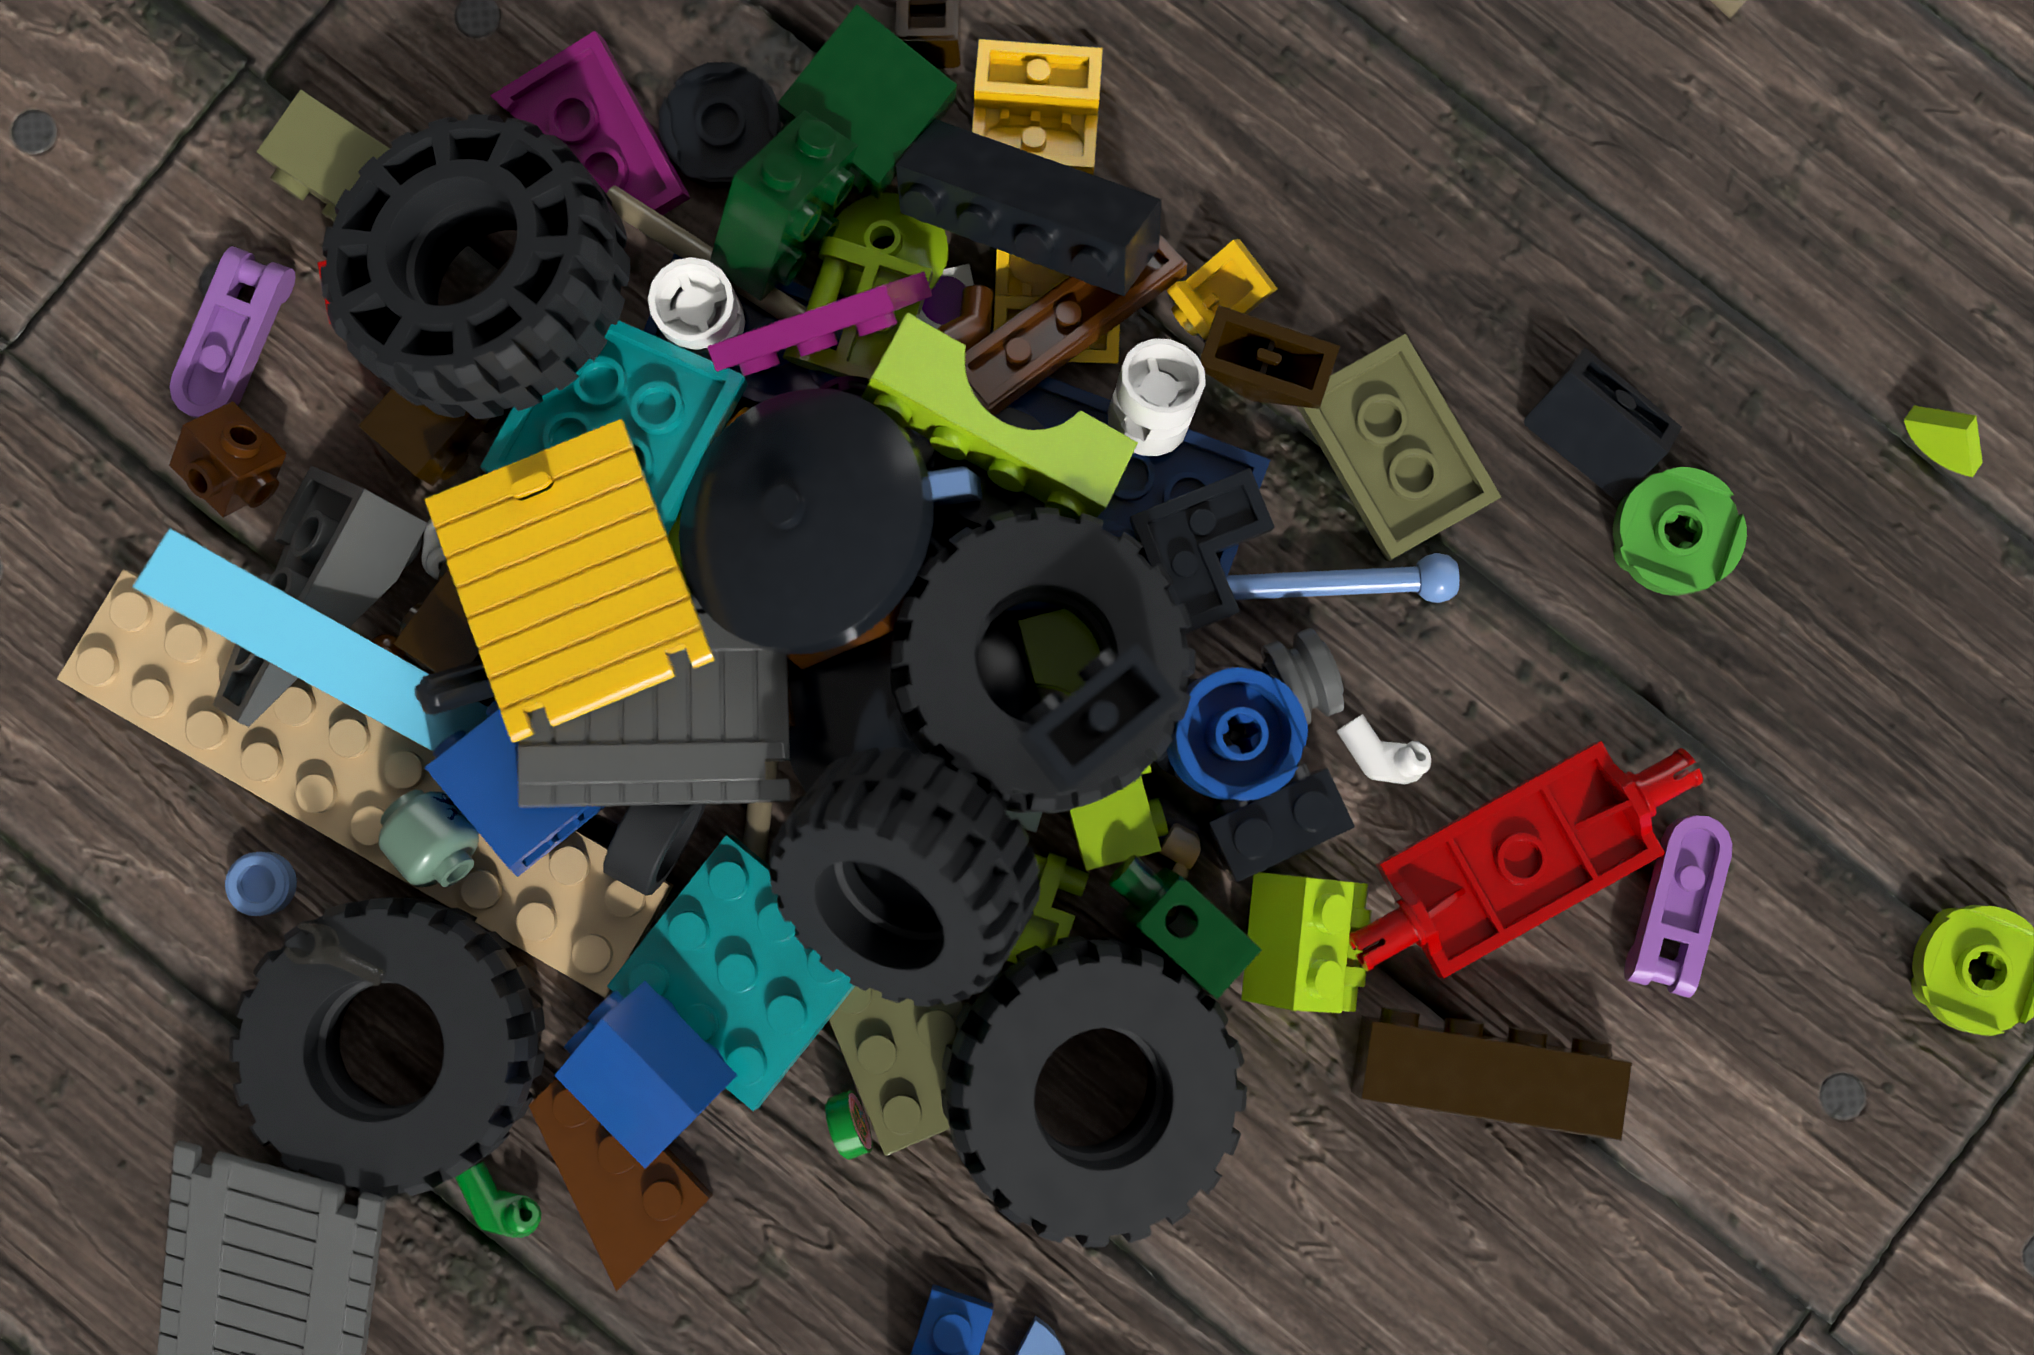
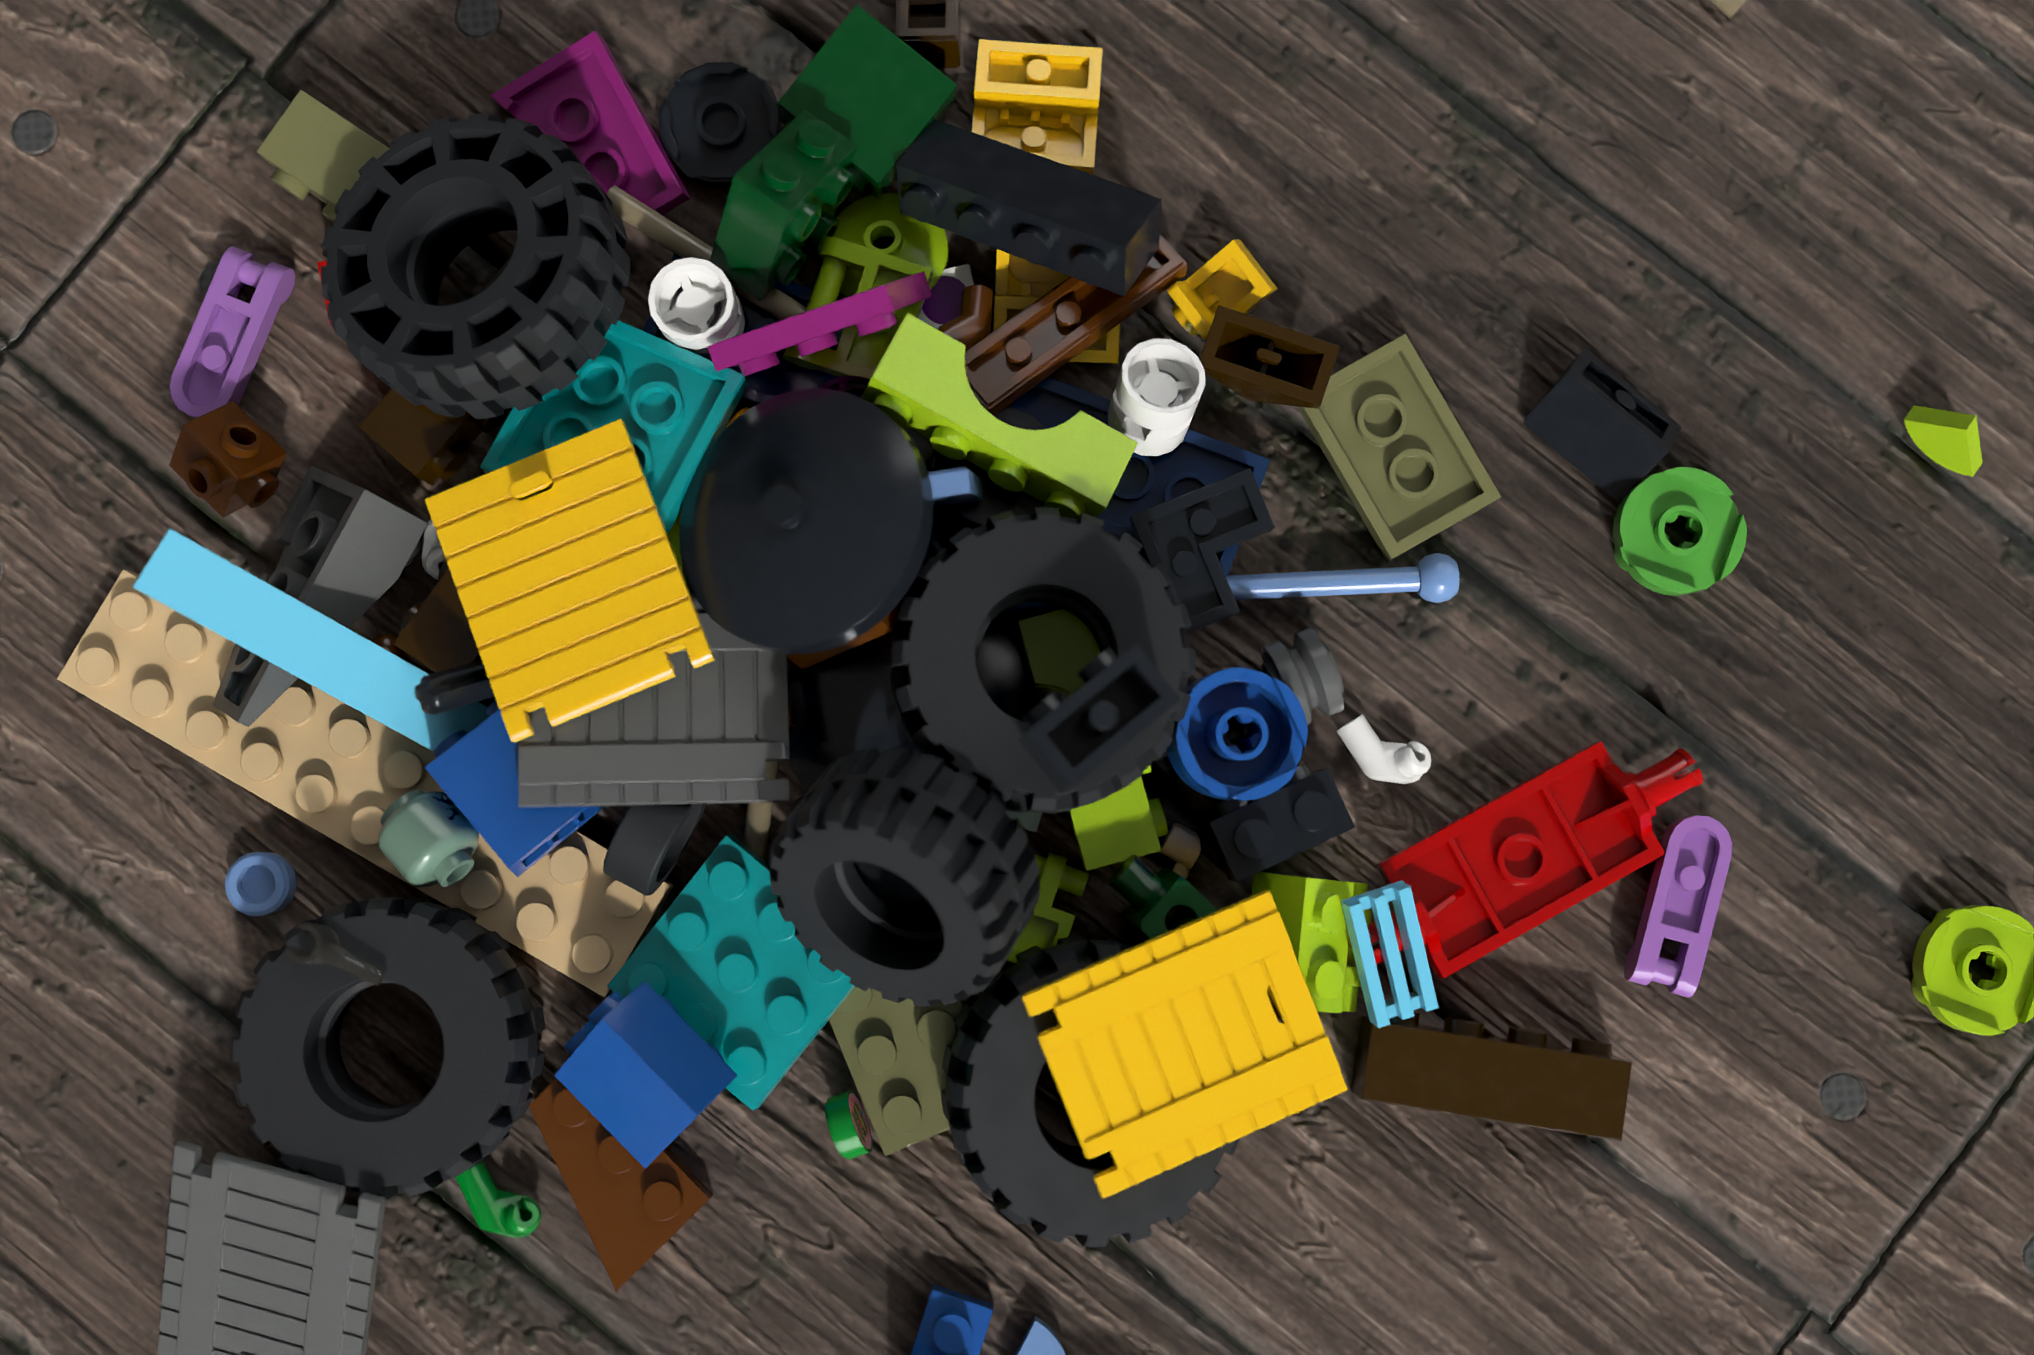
none -> yellow door [1021,890,1348,1198]
none -> medium azure tile [1341,880,1439,1028]

